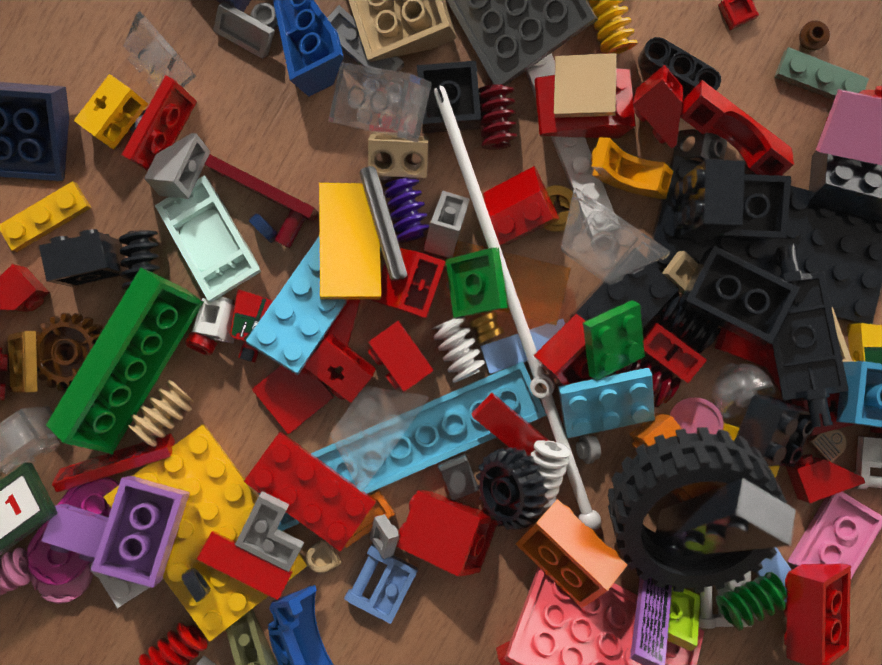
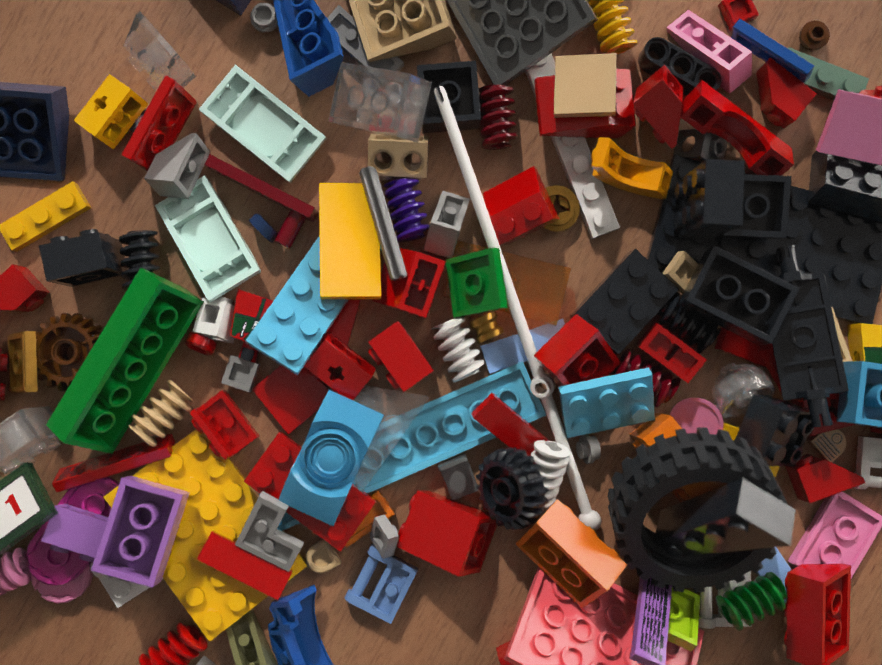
black tile [182,568,211,602] -> none
light grey tile [213,2,275,59] -> none
clear wing [561,188,670,285] -> none
green plate [583,300,645,380] -> none
none -> red bracket [190,390,259,460]
none -> light aqua slope [199,64,327,183]
none -> light grey plate [221,355,261,392]
none -> dark azure slope [278,390,384,526]
none -> bright pink slope [667,10,752,93]
none -> blue tile [732,18,814,84]
none -> red slope [756,58,817,129]

